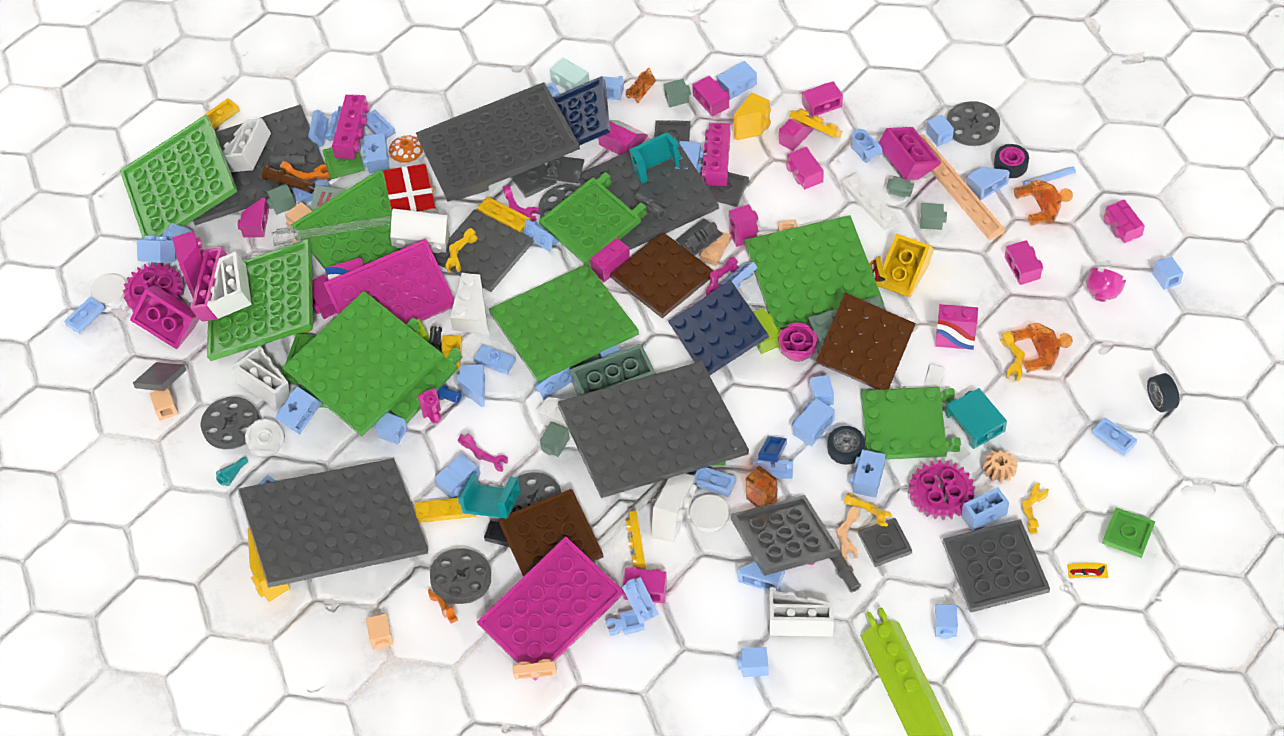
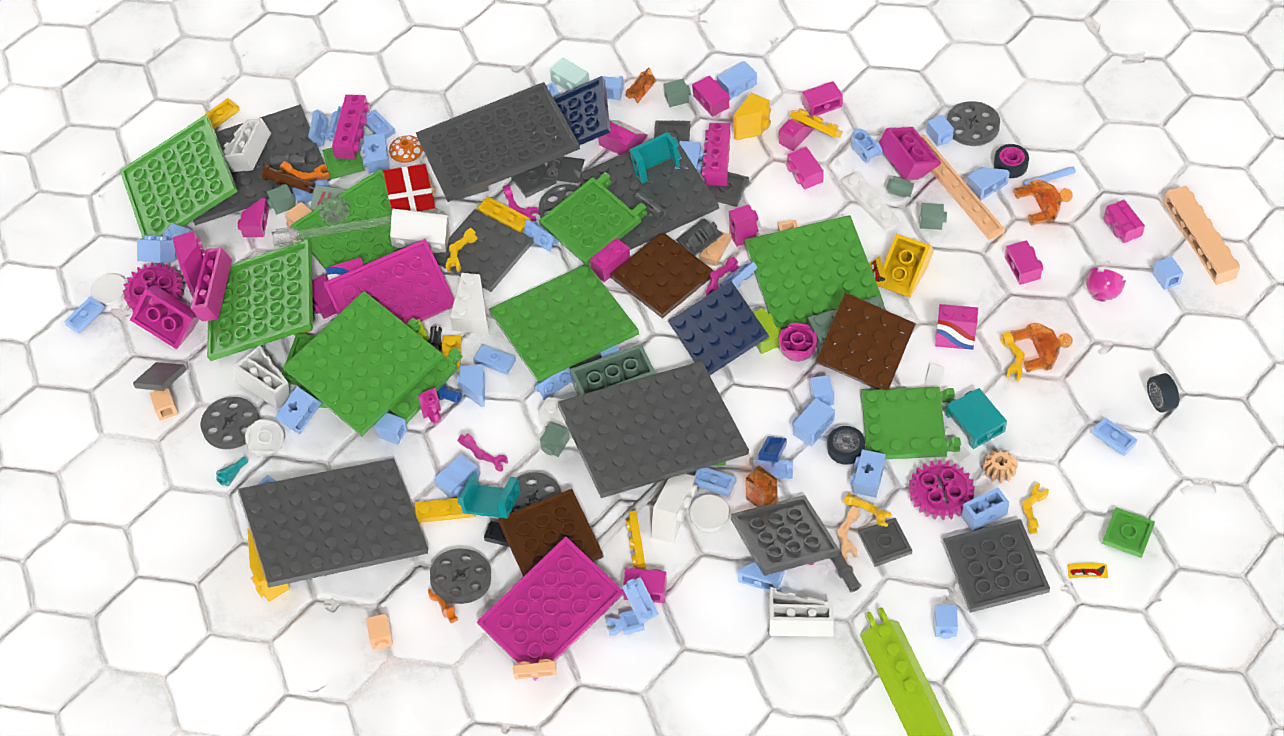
white wedge [207,251,252,319] -> none
light blue brick [737,647,768,677] -> none
none -> clear gear [318,195,350,226]
none -> light nougat brick [1164,185,1240,285]

